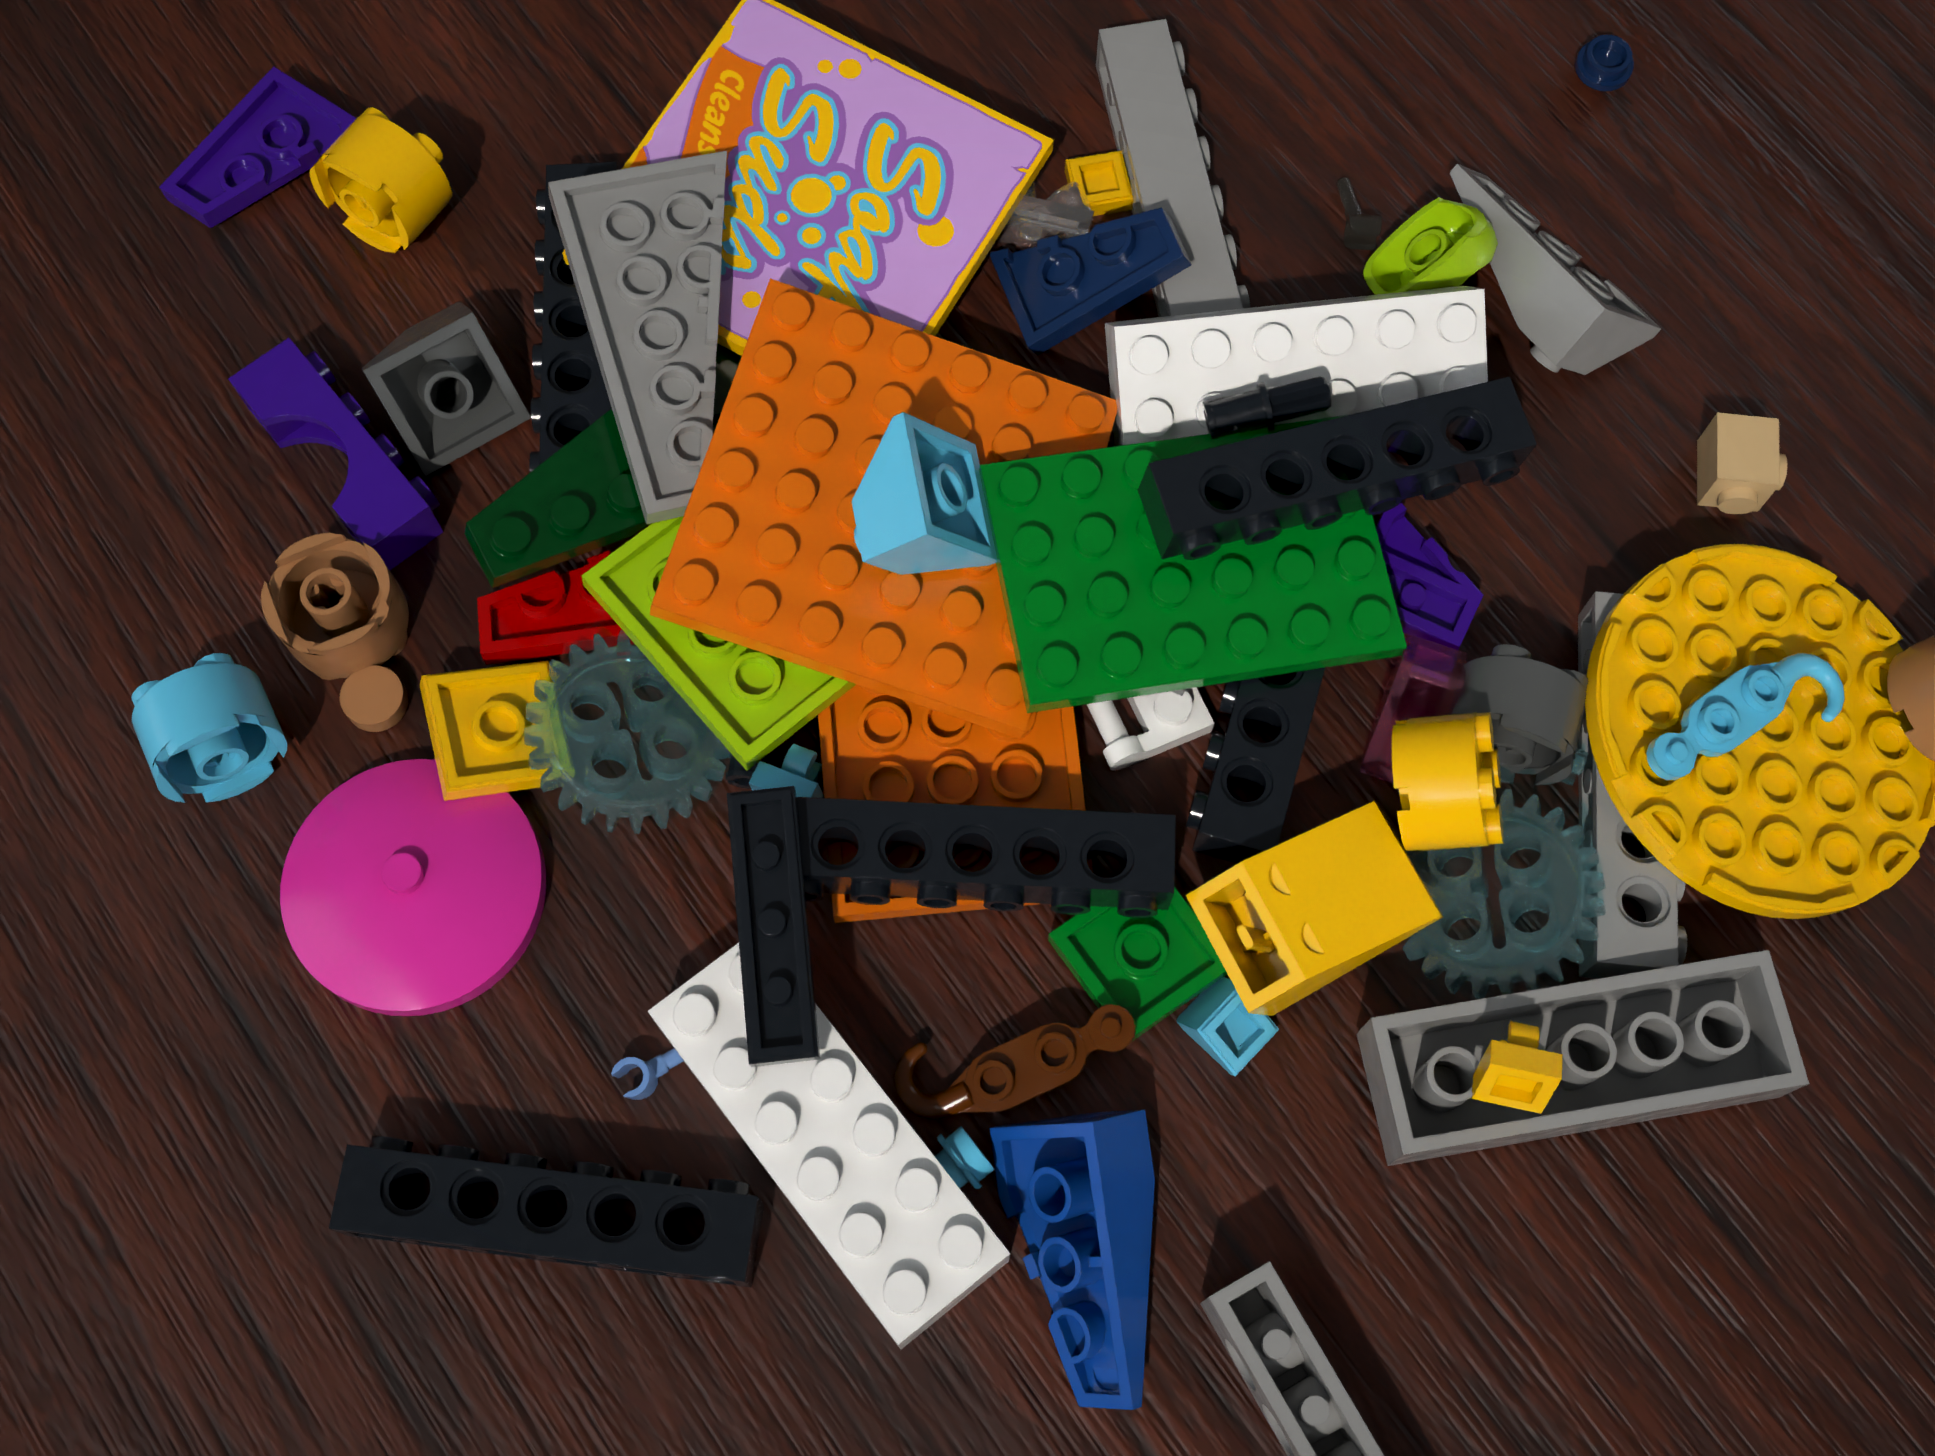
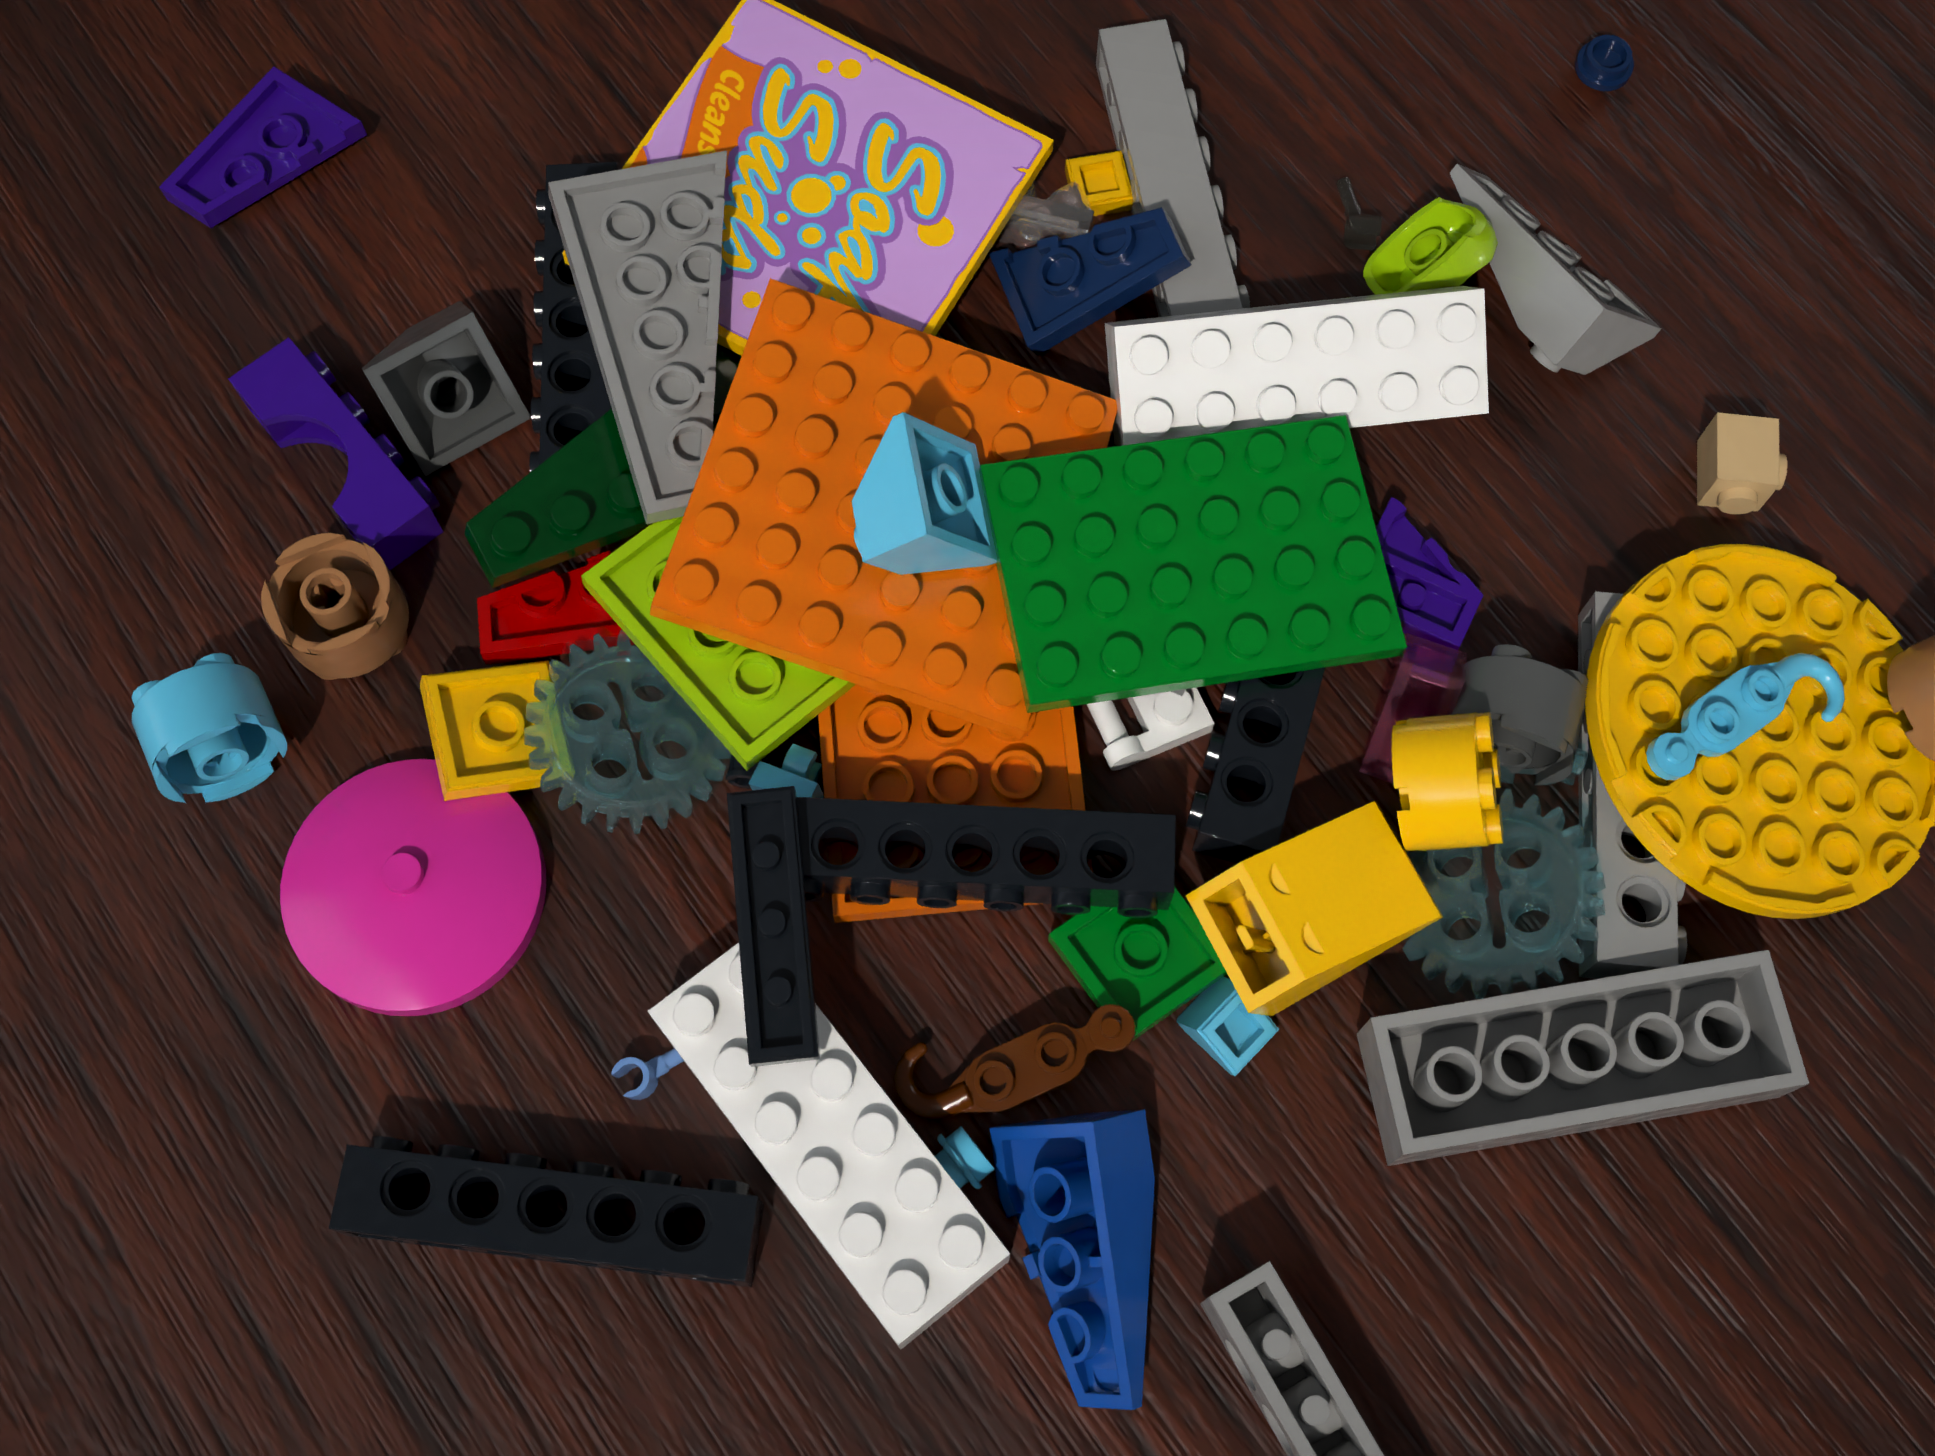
yellow brick [310,107,453,253] -> none
medium nougat tile [340,665,408,732] -> none
black brick [1138,377,1537,560] -> none
black axle [1202,376,1332,439] -> none
yellow tile [1472,1021,1563,1114] -> none

